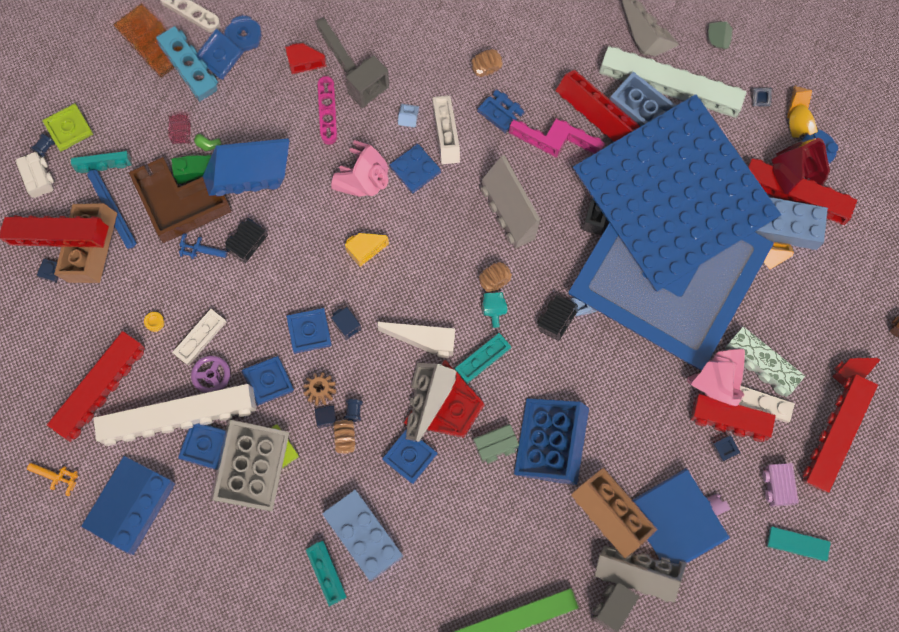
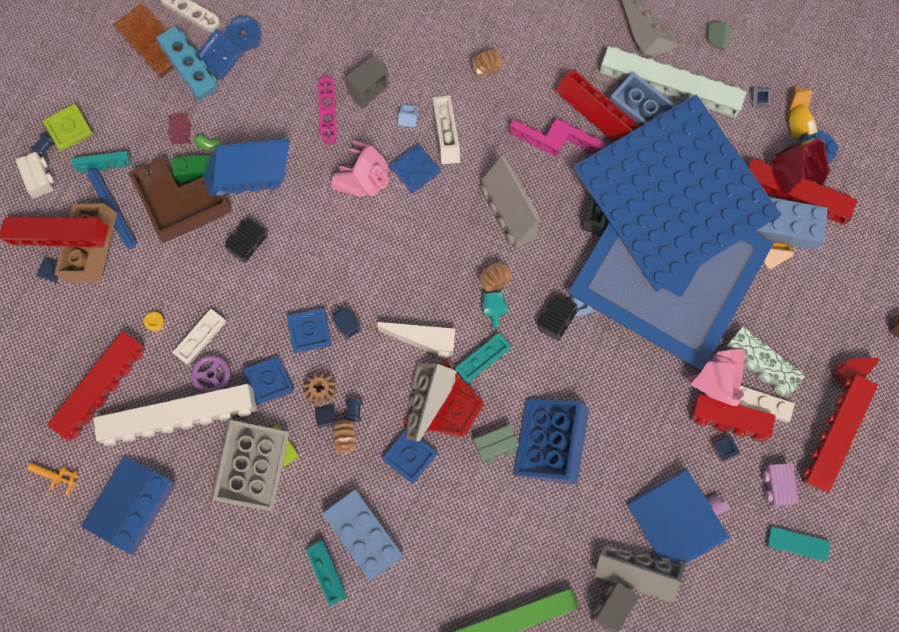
blue plate [178,423,226,470] -> none
blue piece [179,233,227,259] -> none
red slope [285,43,327,74] -> none
dark grey beam [315,17,356,74] -> none
yellow slope [345,233,389,267] -> none
blue plate [477,90,525,133] -> none
medium nougat brick [571,467,657,558] -> none

